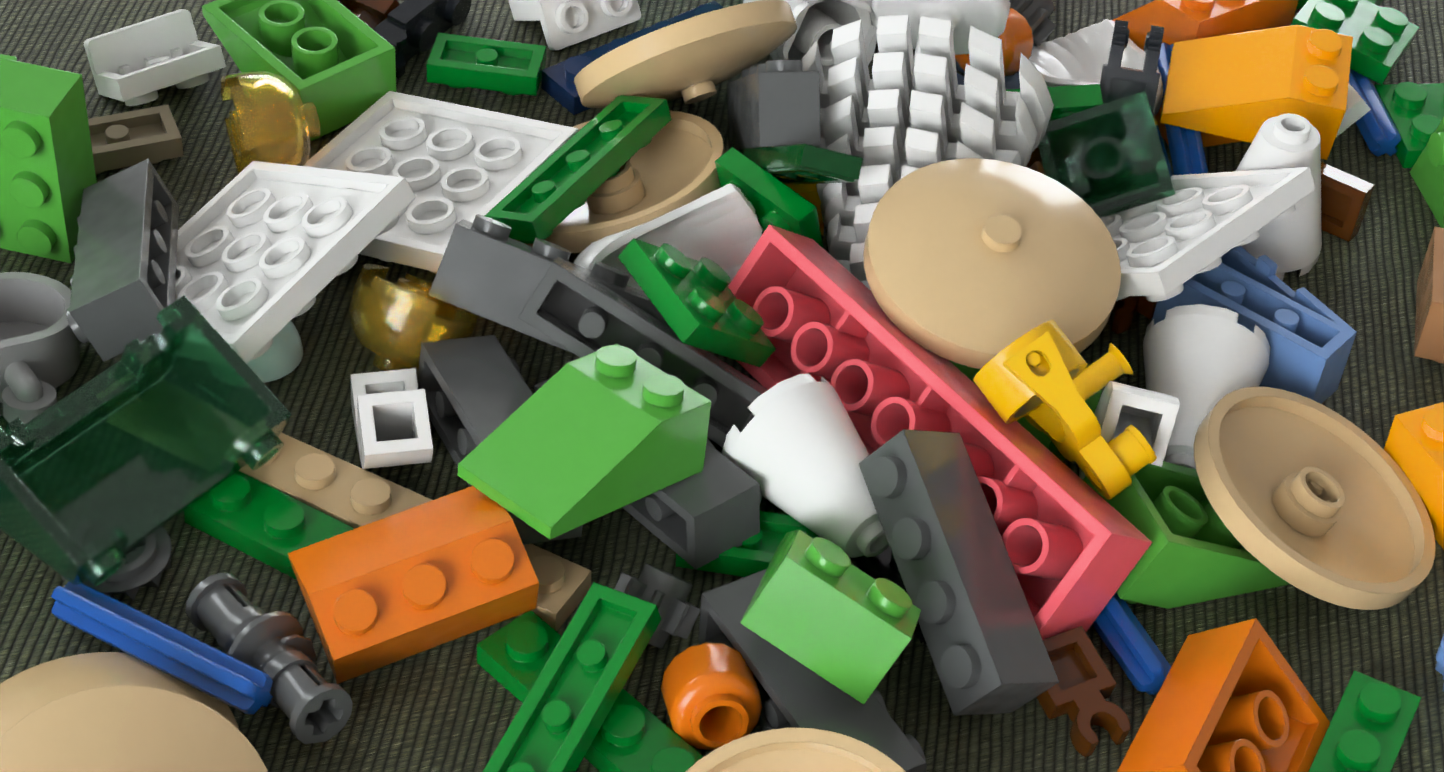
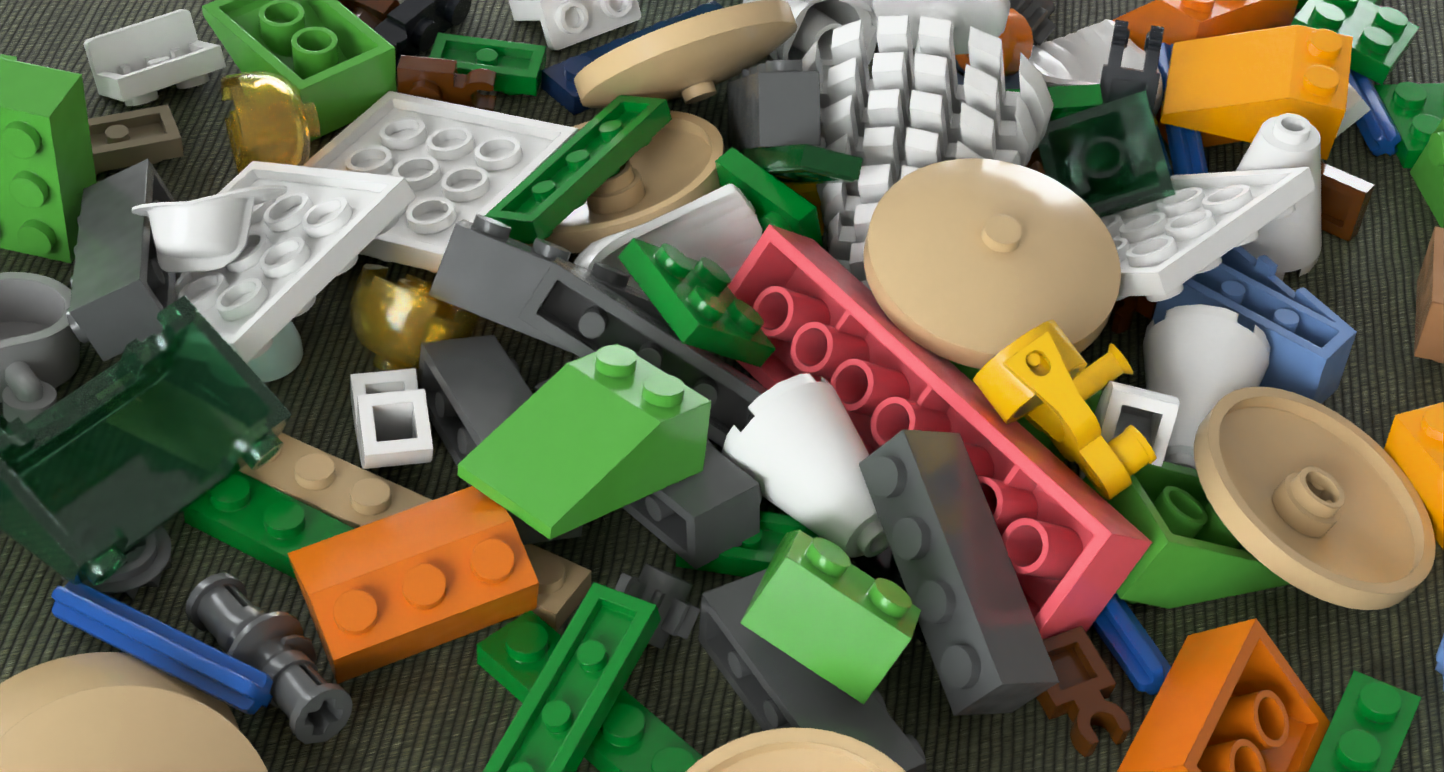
orange head [661,642,762,750] -> none
none -> white piece [132,185,287,273]
none -> reddish brown plate [397,55,496,111]

